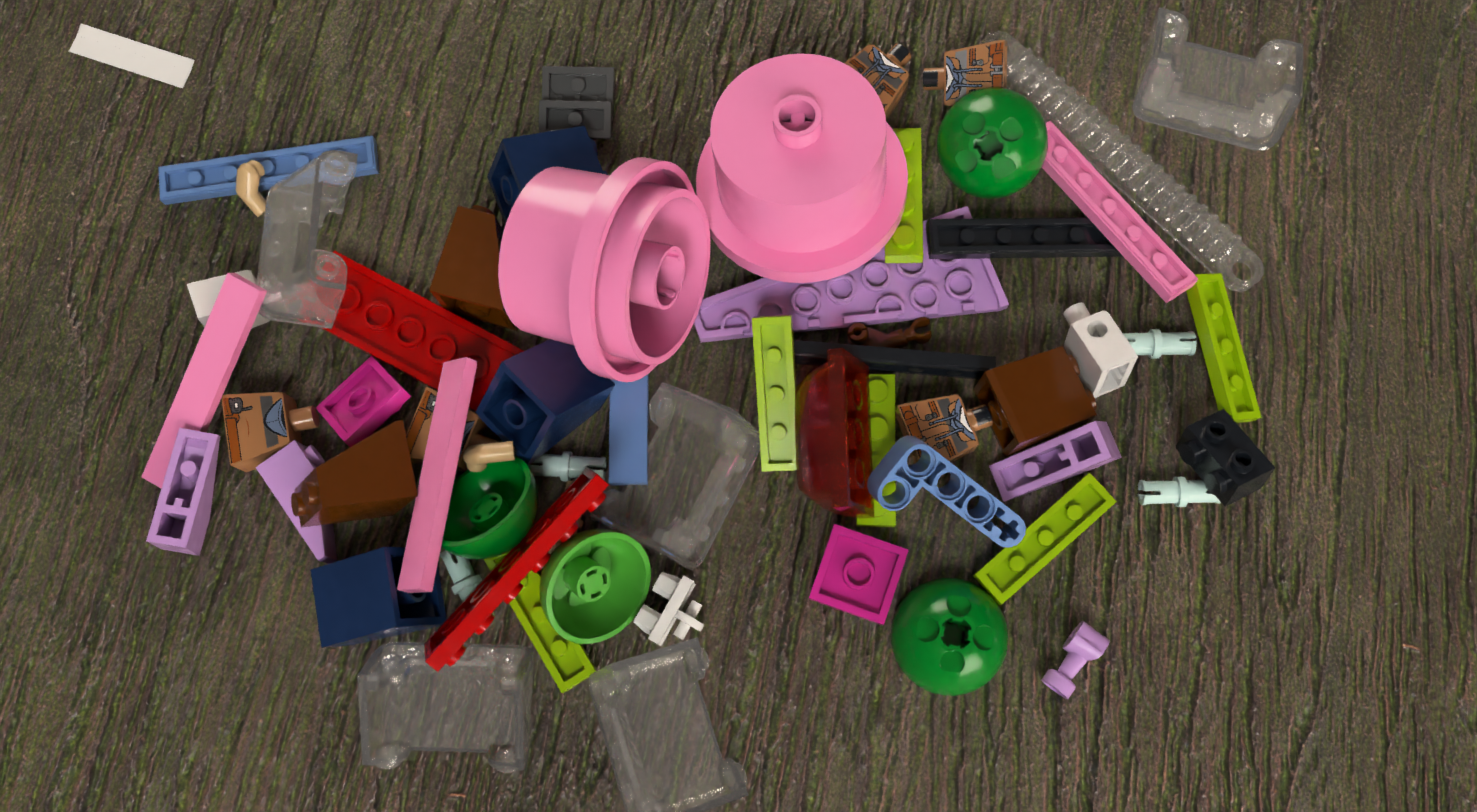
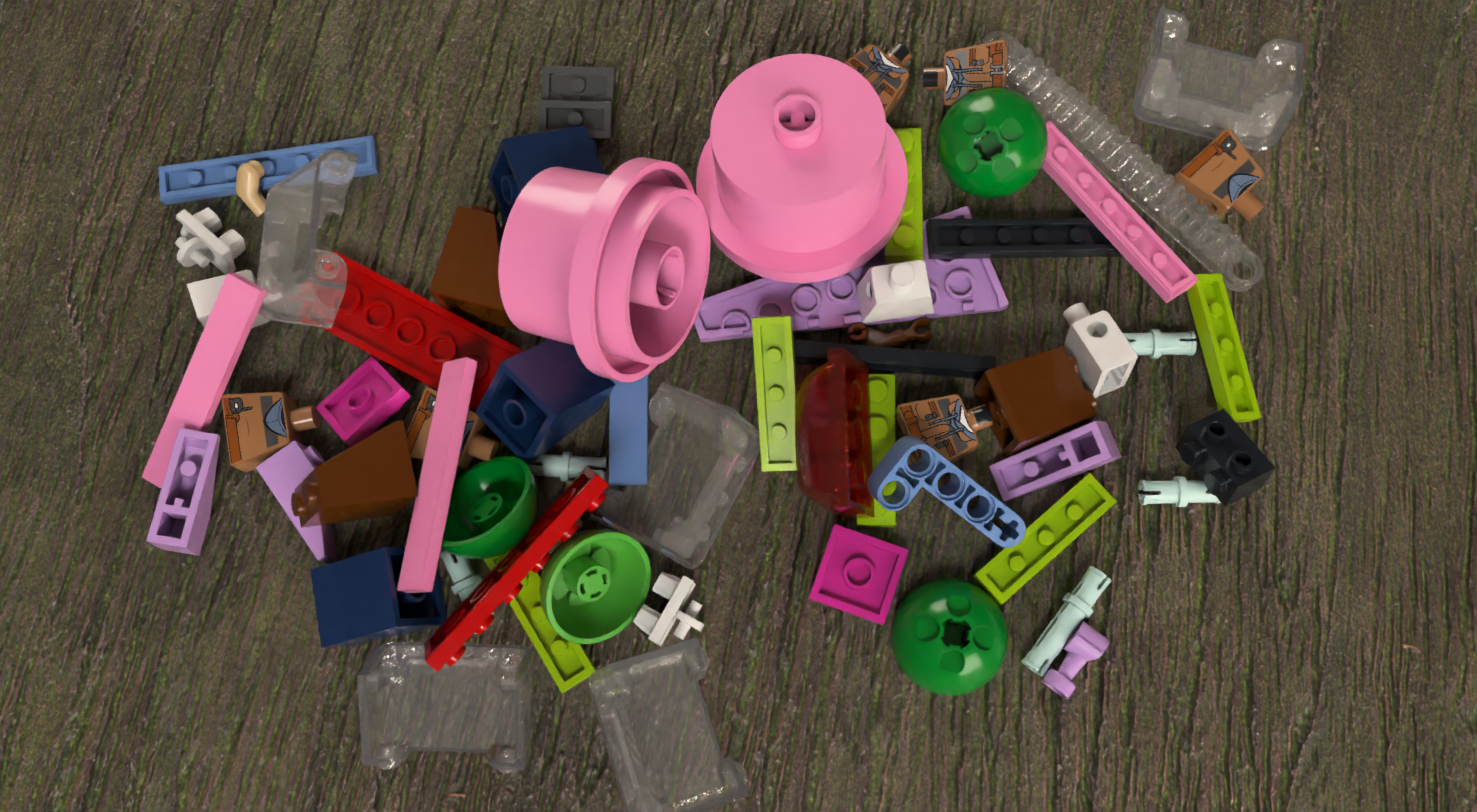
white sticker [69,24,195,88] -> none
tan arm [463,441,515,472] -> none
none -> white hips [175,207,246,275]
none -> white torso [857,260,934,323]
none -> light aqua pin [1021,566,1111,677]
none -> medium nougat torso [1168,128,1266,222]

